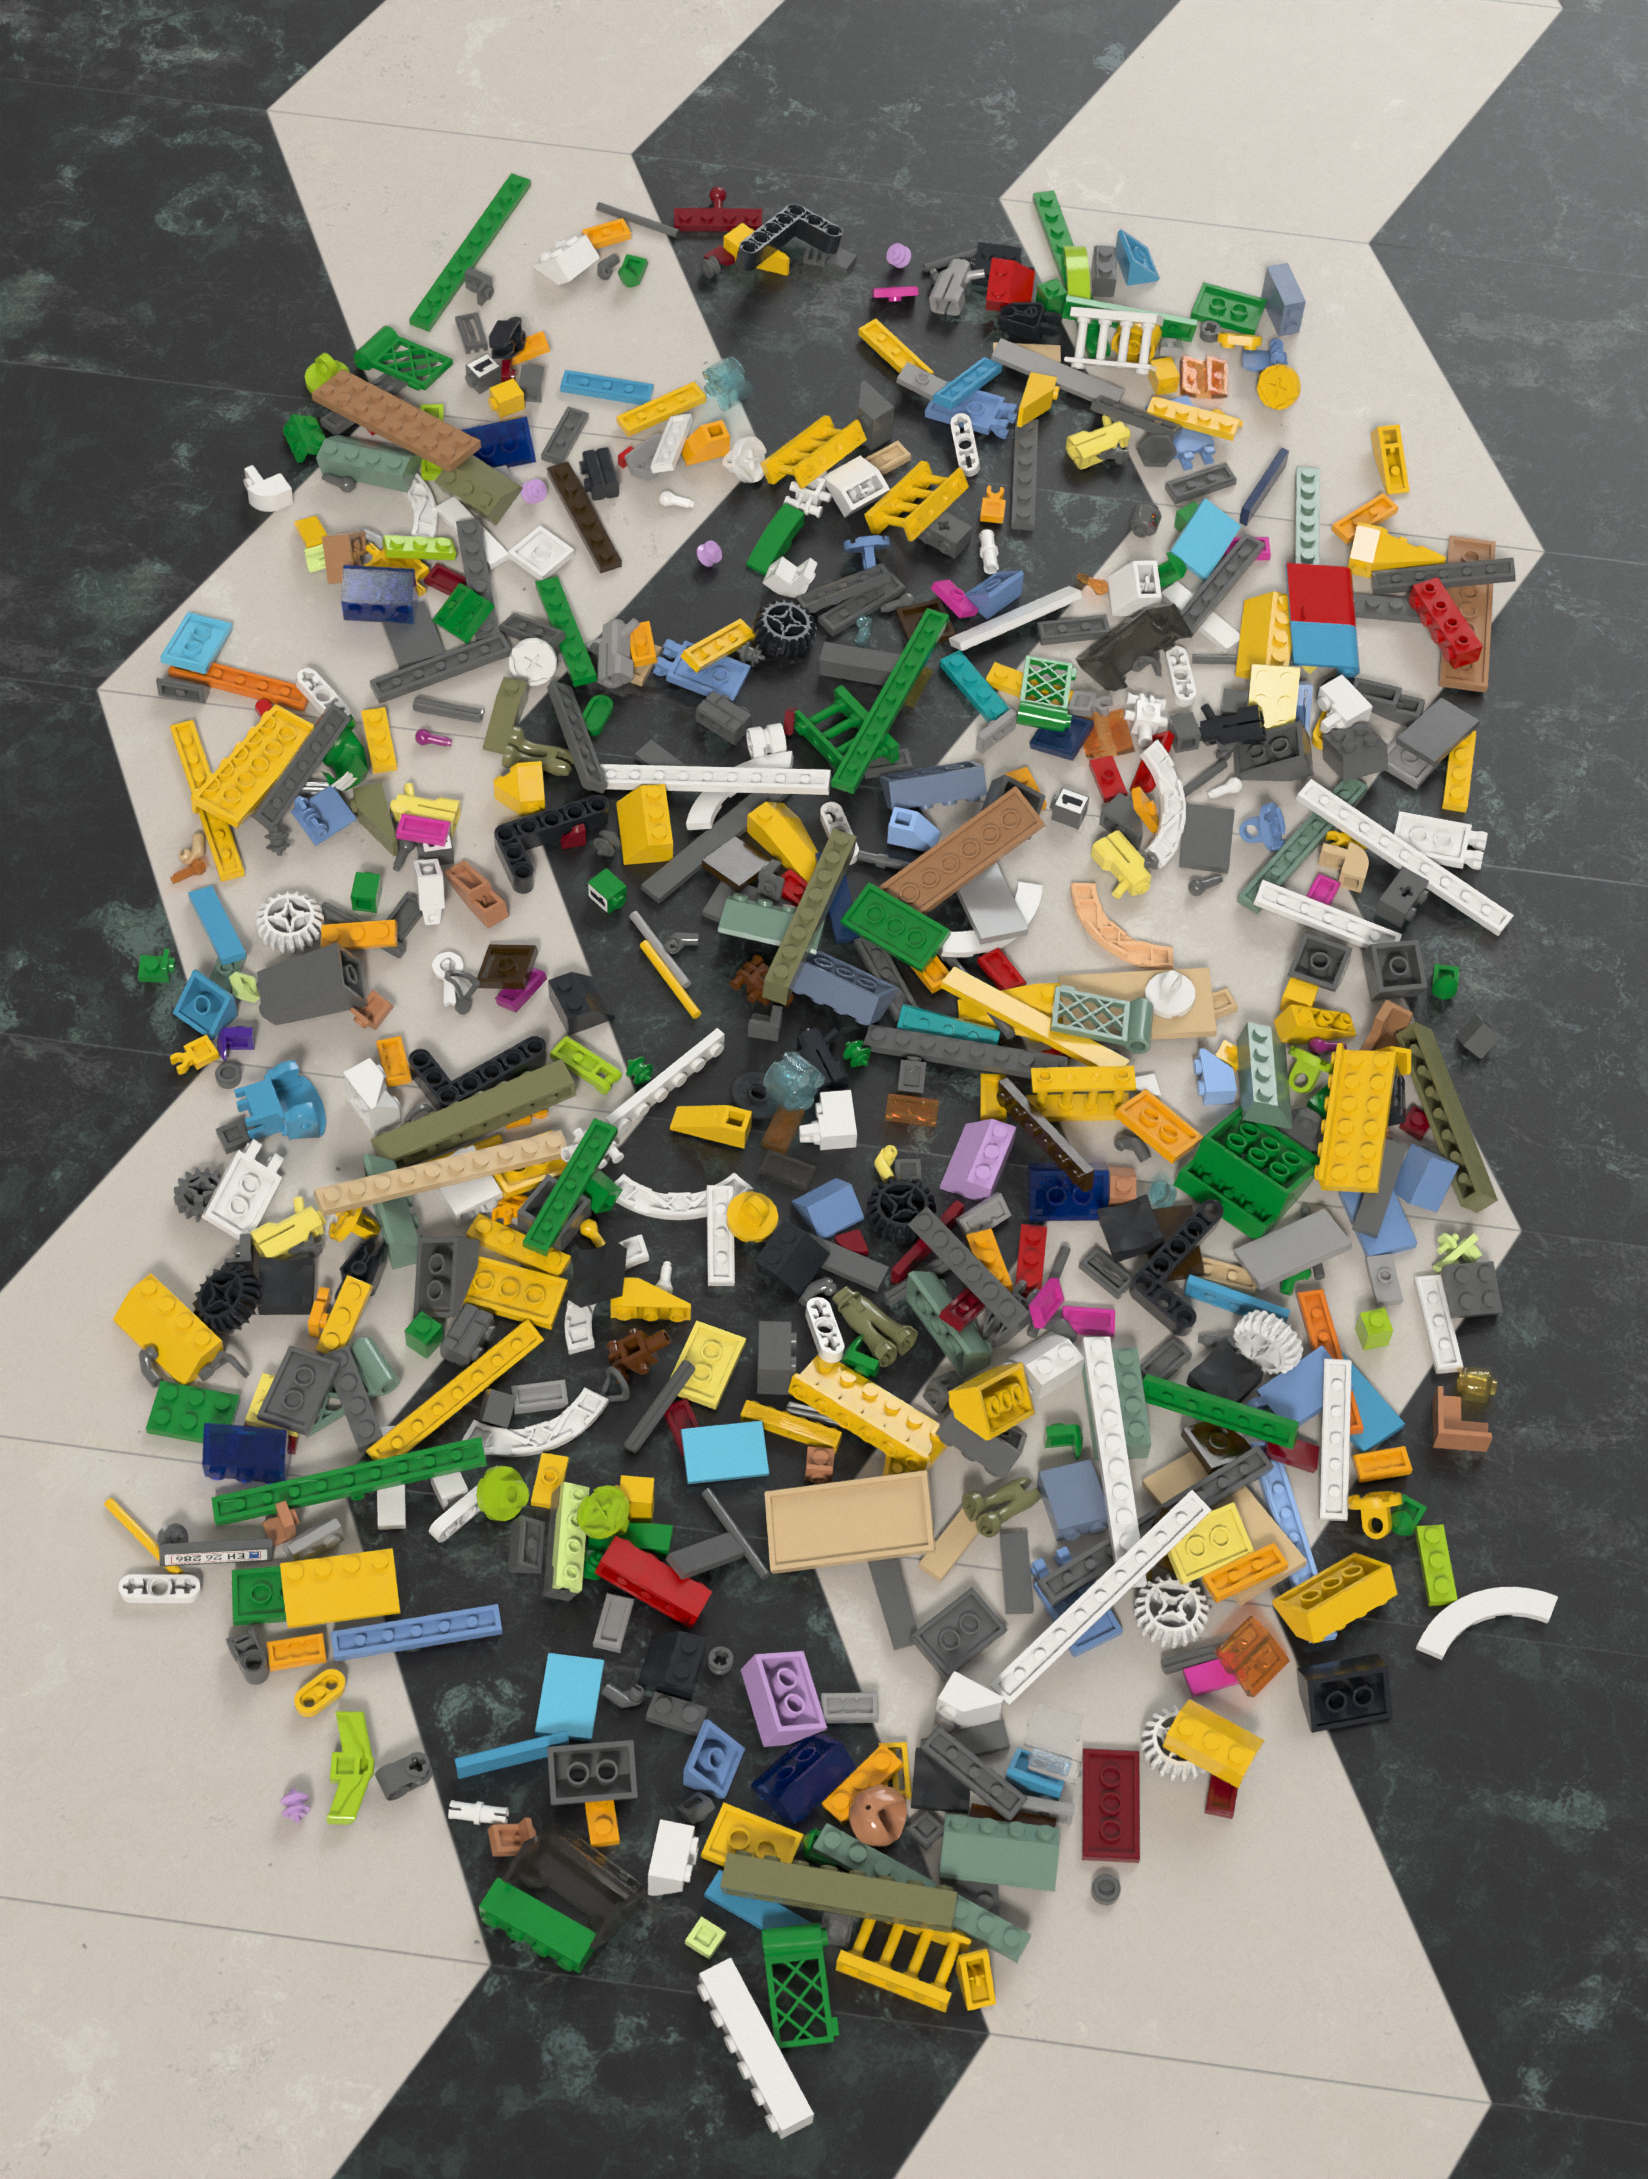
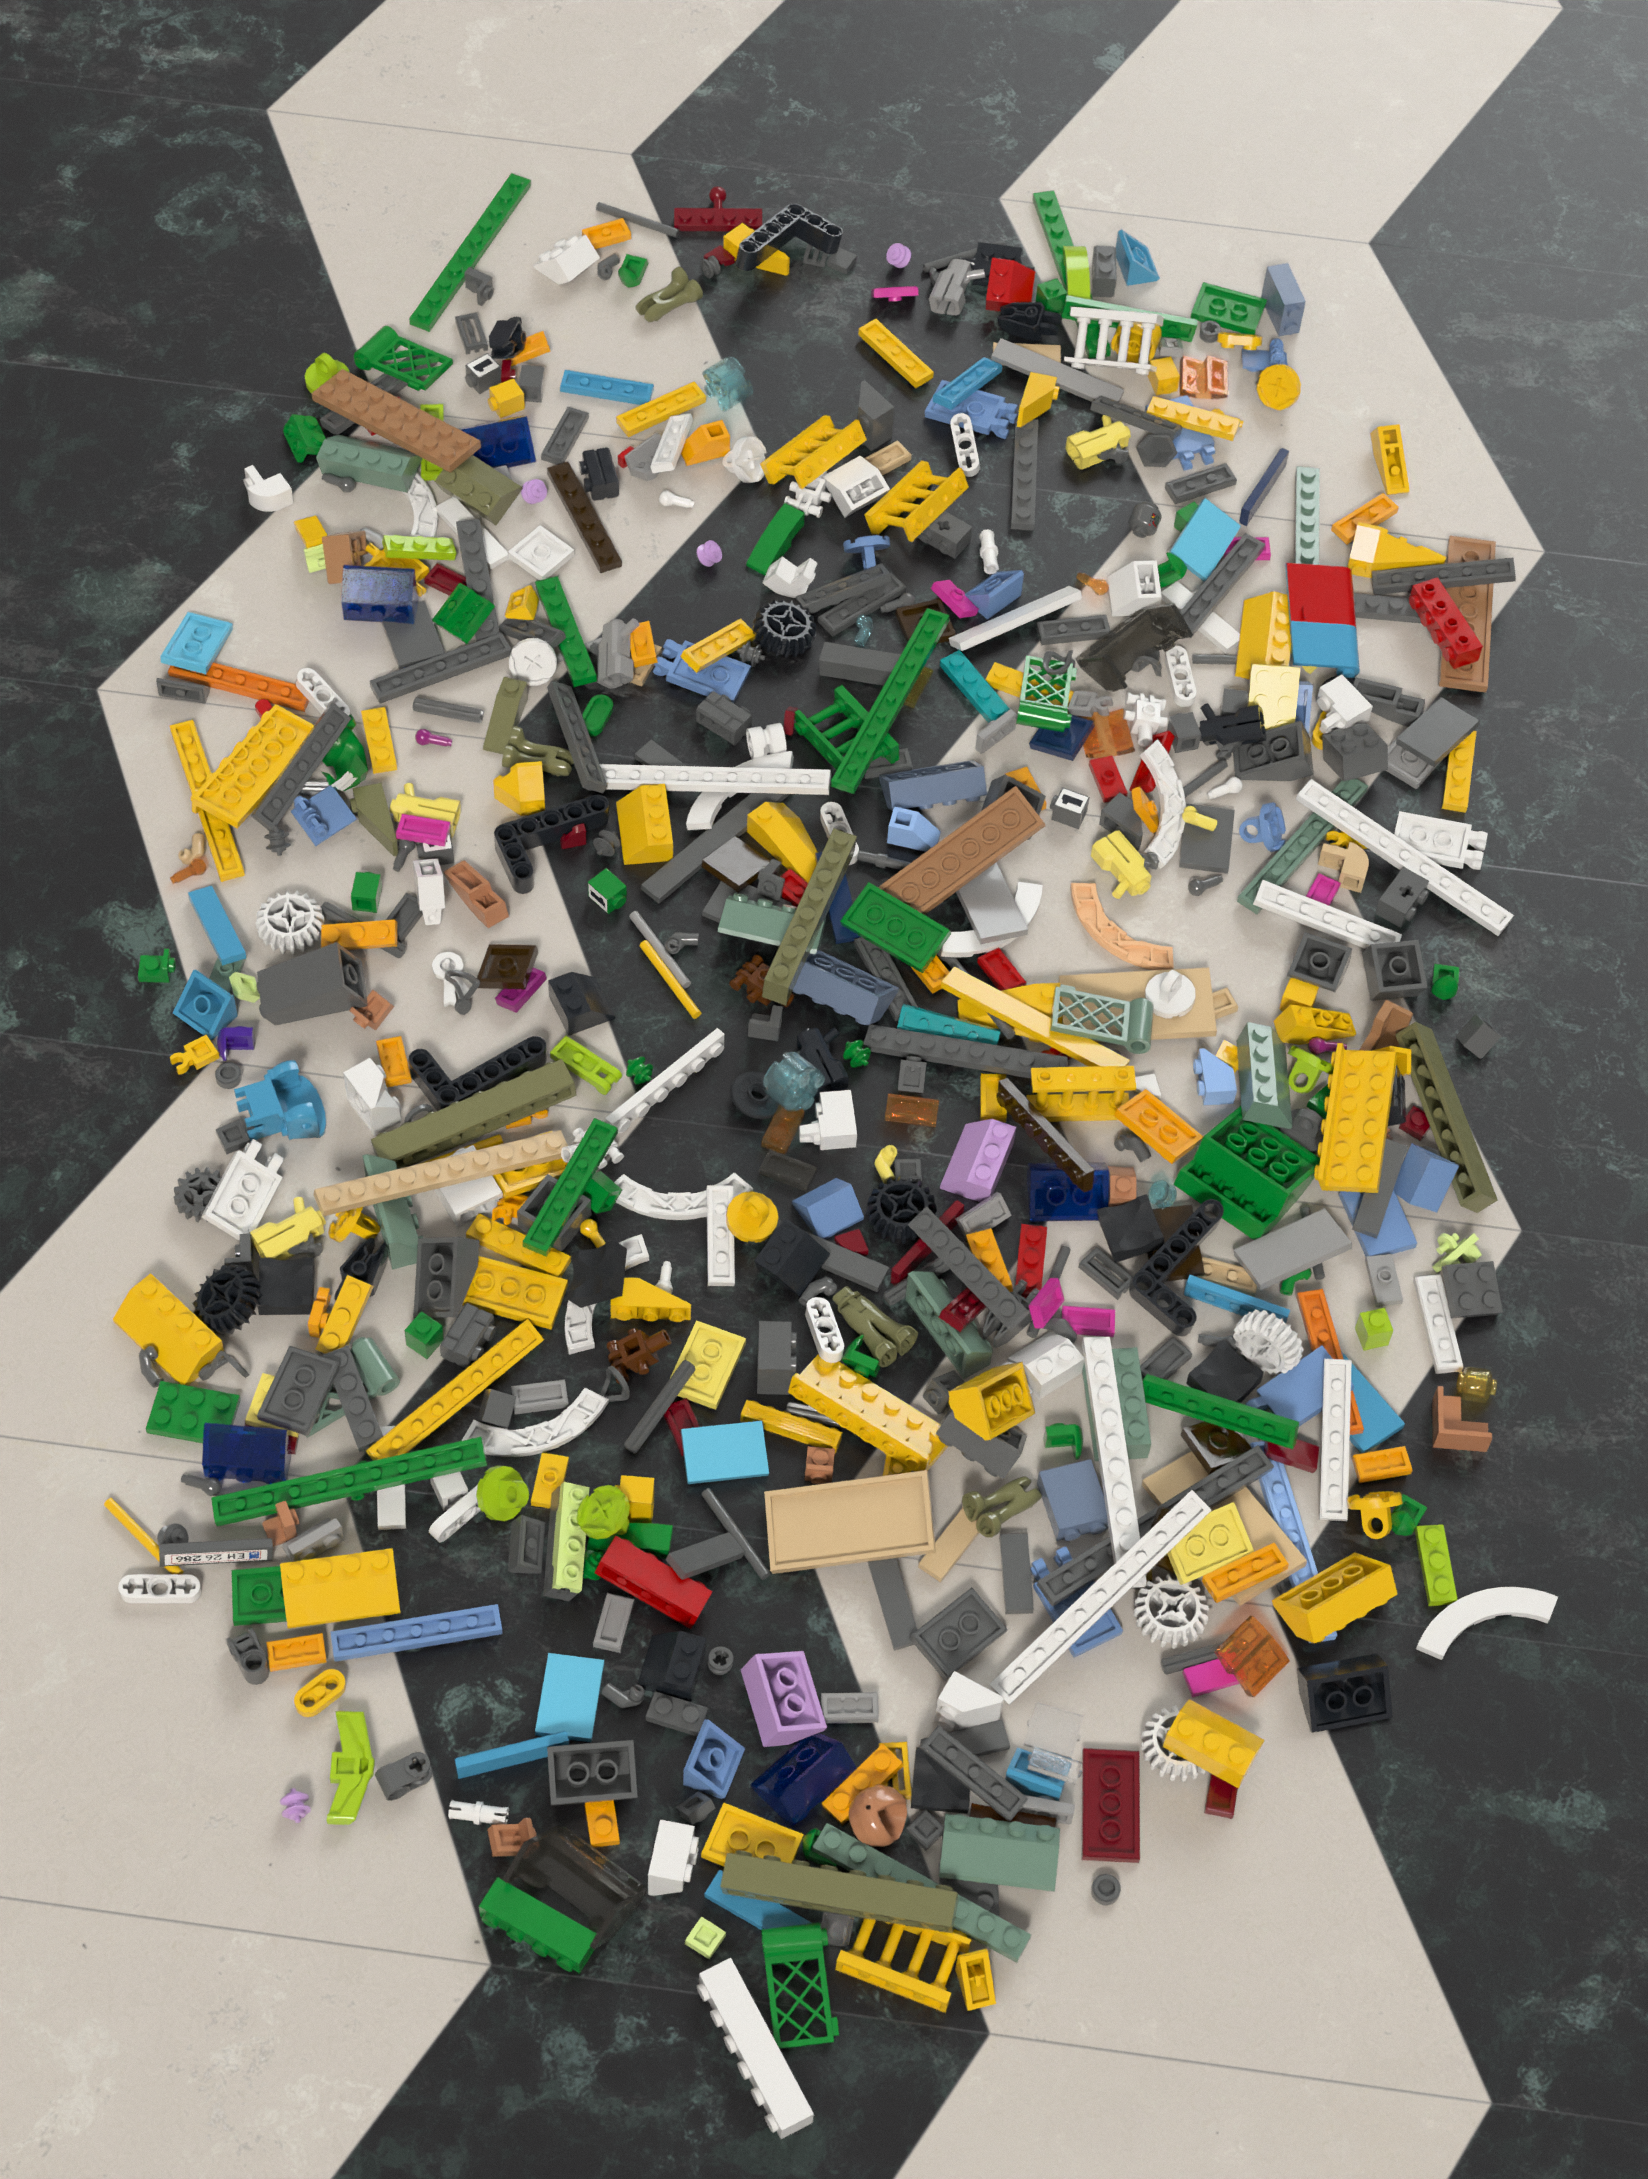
yellow slope [670,1105,752,1149] -> none
light grey plate [896,362,947,401] -> none
light orange plate [980,486,1006,524] -> none
none -> dark grey piece [181,1474,222,1496]
none -> yellow slope [505,585,539,620]
none -> olive piece [635,267,703,322]
none -> dark grey piece [1043,650,1076,675]
none -> light yellow arm [1182,806,1217,831]

